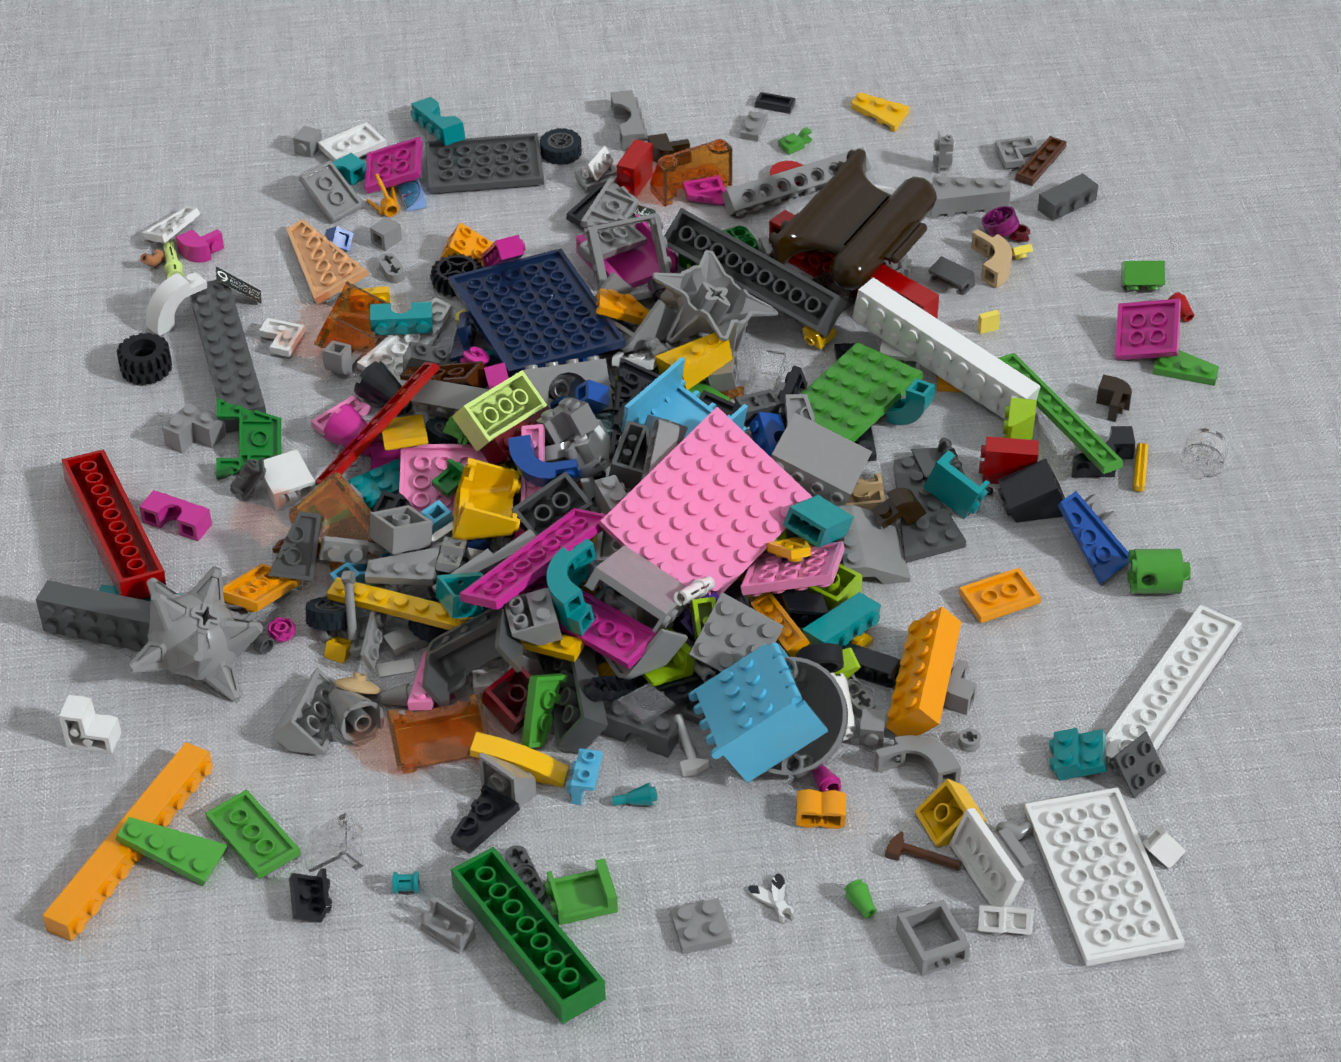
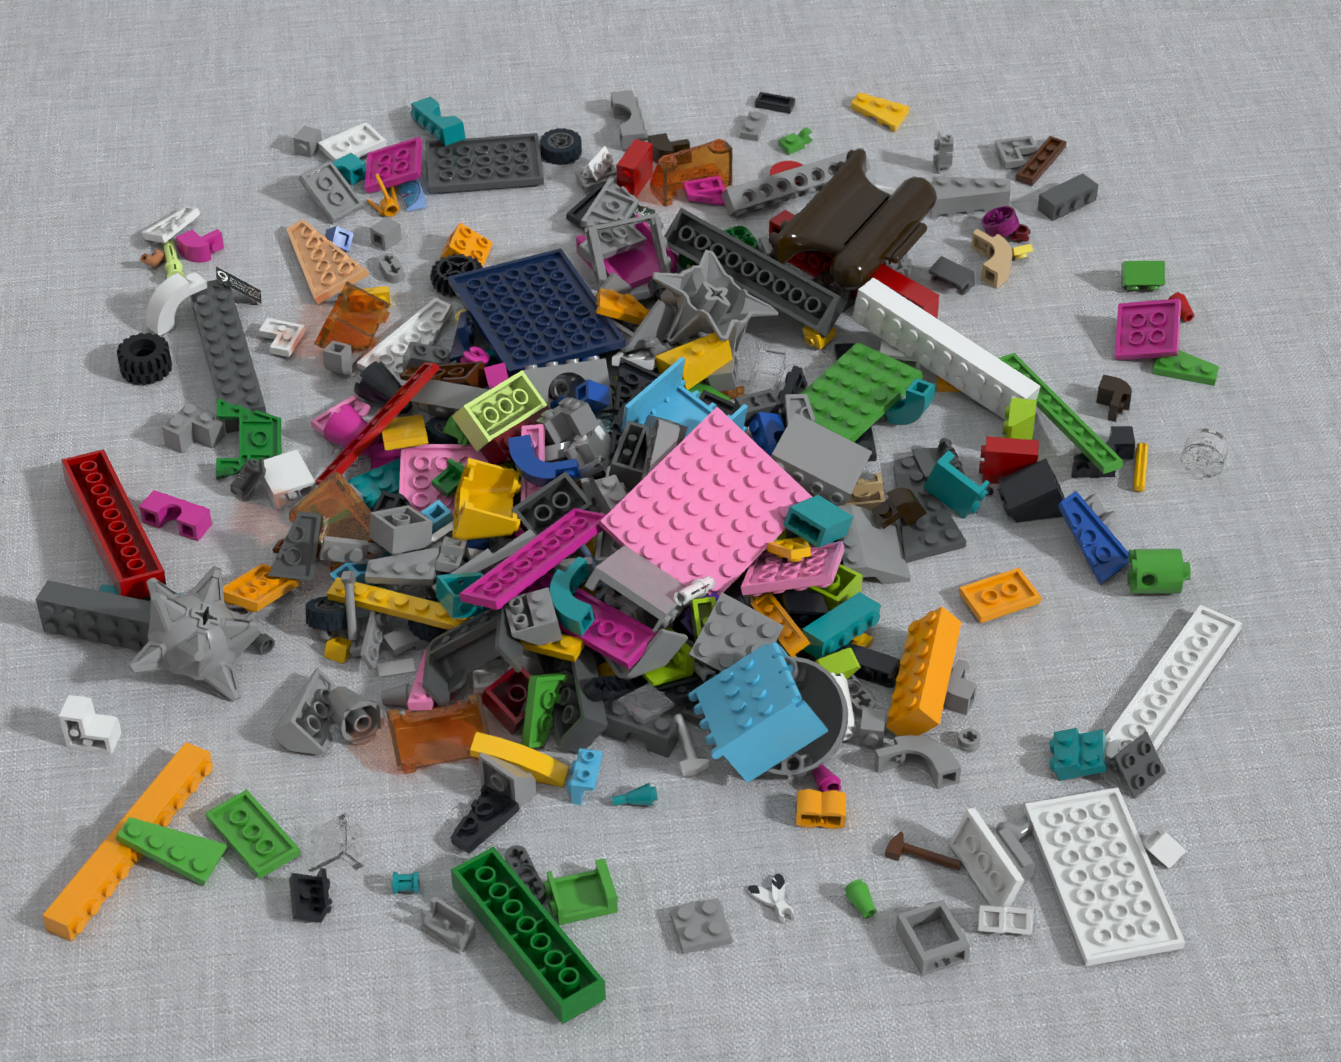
dark pink plate [267,617,296,643] -> none
tan dish [334,672,381,694] -> none
teal arch [370,302,433,336] -> none
dark pink brick [481,235,525,268] -> none
teal arch [547,539,597,619] -> none
black tyre [798,643,844,673] -> none
yellow slope [914,779,987,847] -> none
light yellow tile [977,310,1000,334] -> none

